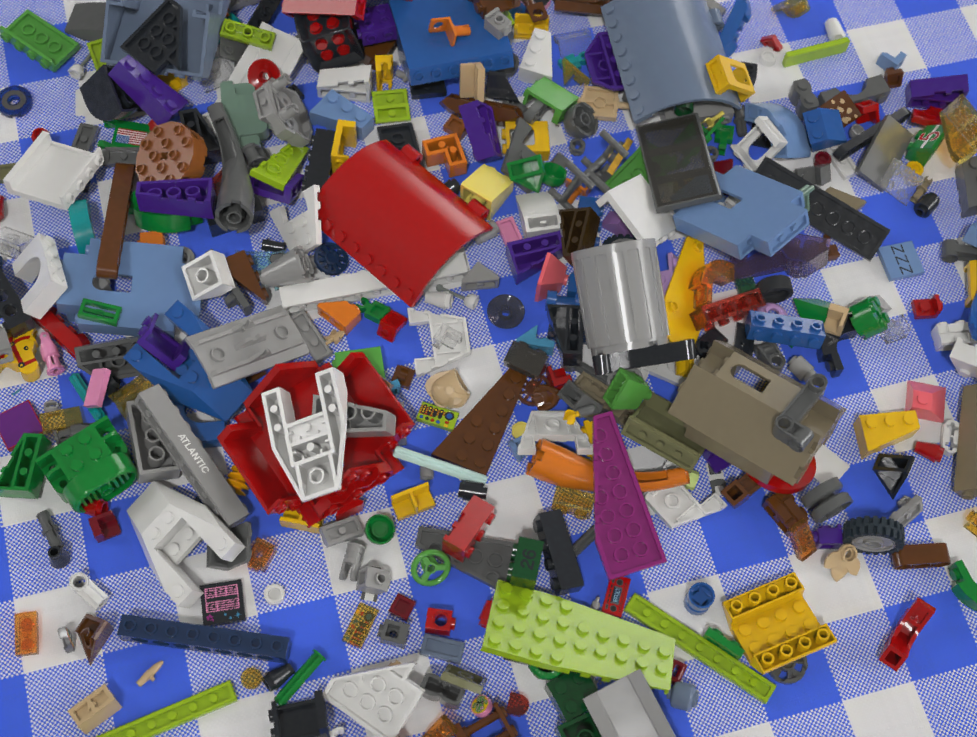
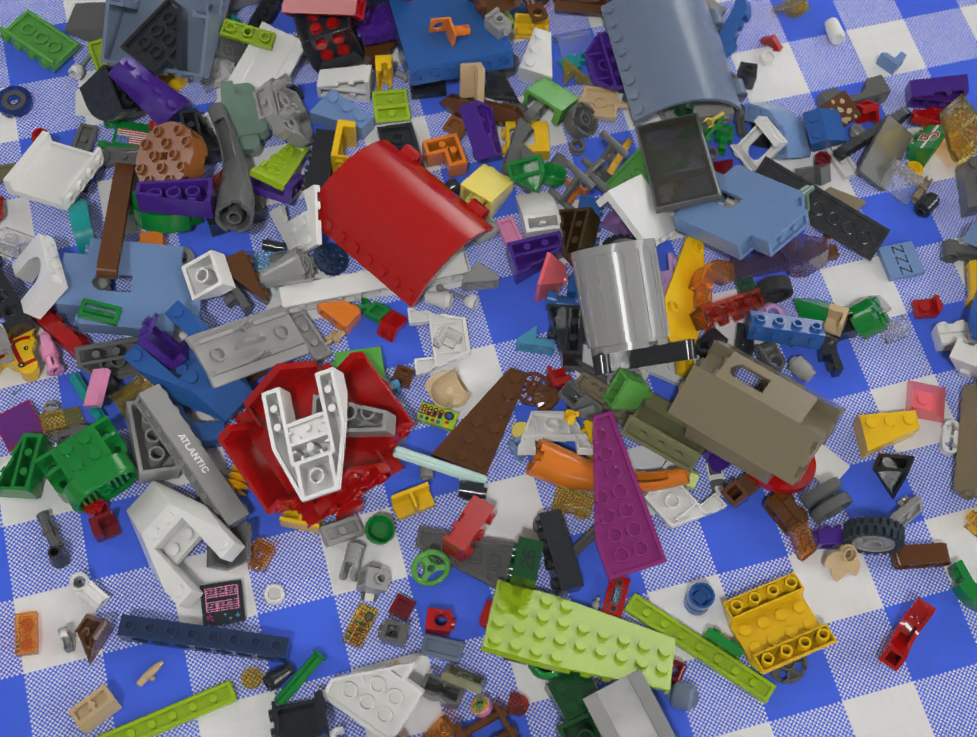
dark grey piece [241,143,270,168] -> none
red dish [247,59,281,90] -> none
clear smoke dish [487,294,525,329] -> none
clear smoke slope [504,341,549,382] -> none
yellow window [705,54,755,102] -> none
dark grey piece [772,373,828,453] -> none
lime tile [782,37,850,68] -> none
dark grey brick [788,78,819,121] -> none
reddish brown tile [884,67,904,88] -> none
red cone [914,441,945,463] -> none

